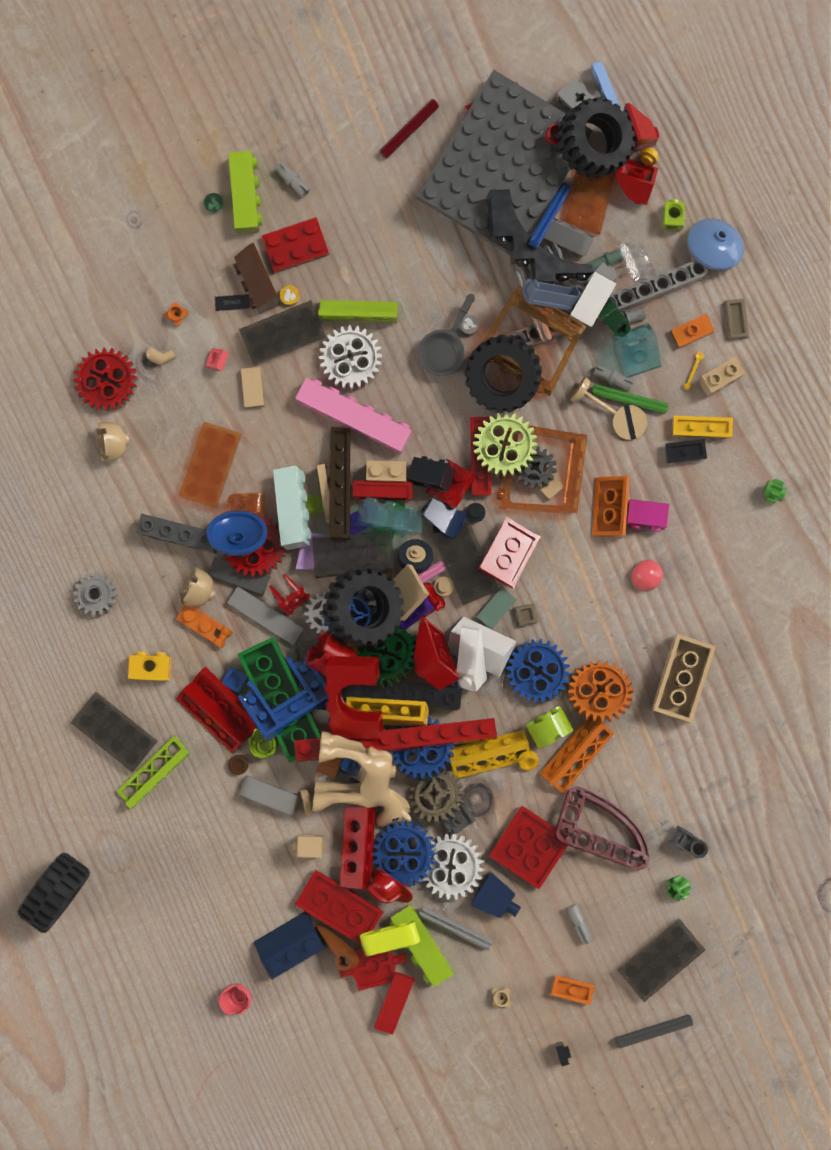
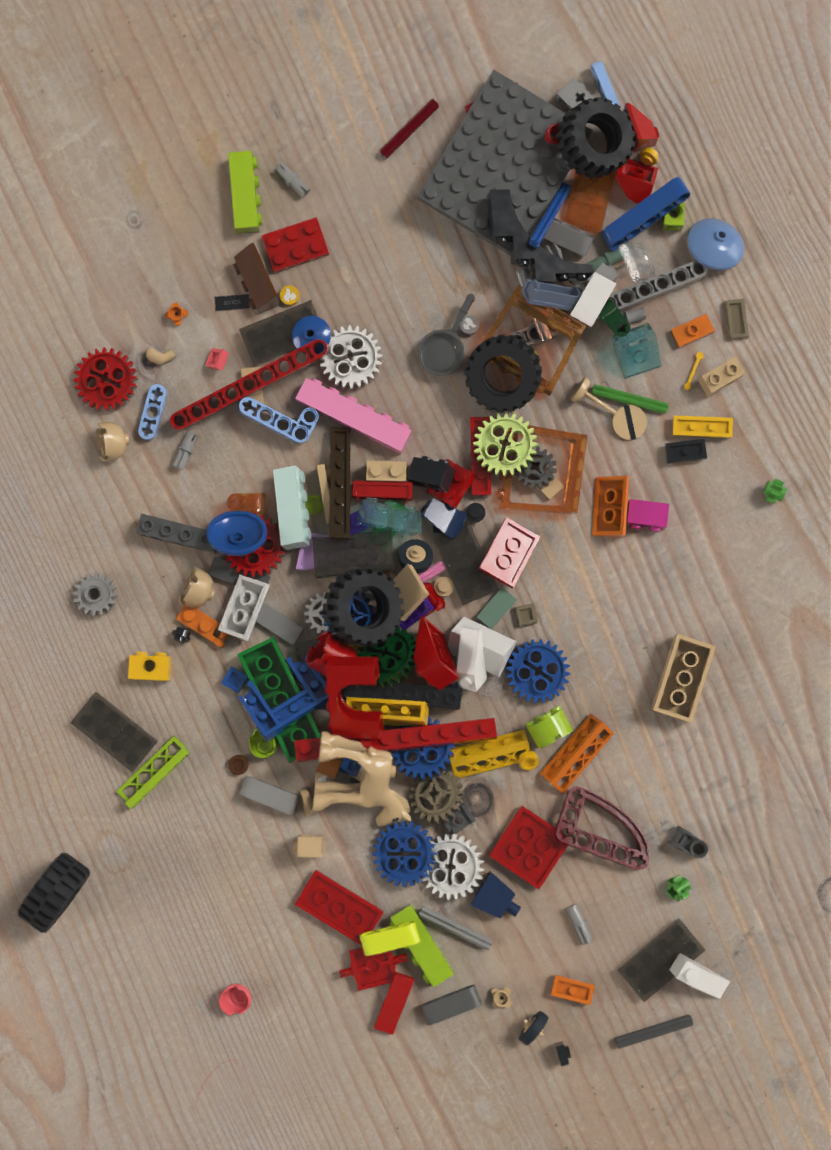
red slope [176,666,257,754] -> none
clear orange plate [179,422,242,508] -> none
clear green tile [204,193,224,214] -> none
dark blue slope [254,911,326,980] -> none
red piece [269,574,310,615] -> none
dark orange piece [316,924,359,971] -> none
lime fence [318,300,398,323] -> none
red brick [339,805,376,889] -> none
red piece [368,869,413,903] -> none
orange gear [568,660,633,724] -> none
light grey pin [593,365,634,391] -> none
coral hair [631,559,663,591] -> none
none -> light blue beam [138,384,167,441]
none -> red beam [170,339,329,430]
none -> black plate [171,627,191,644]
none -> light grey axle [173,431,199,470]
none -> white slope [218,575,270,641]
none -> light blue beam [239,397,319,444]
none -> blue dish [292,316,331,354]
none -> dark grey beam [421,984,482,1025]
none -> black wheel [519,1011,549,1046]
none -> blue beam [600,177,691,251]
none -> white slope [670,953,730,999]

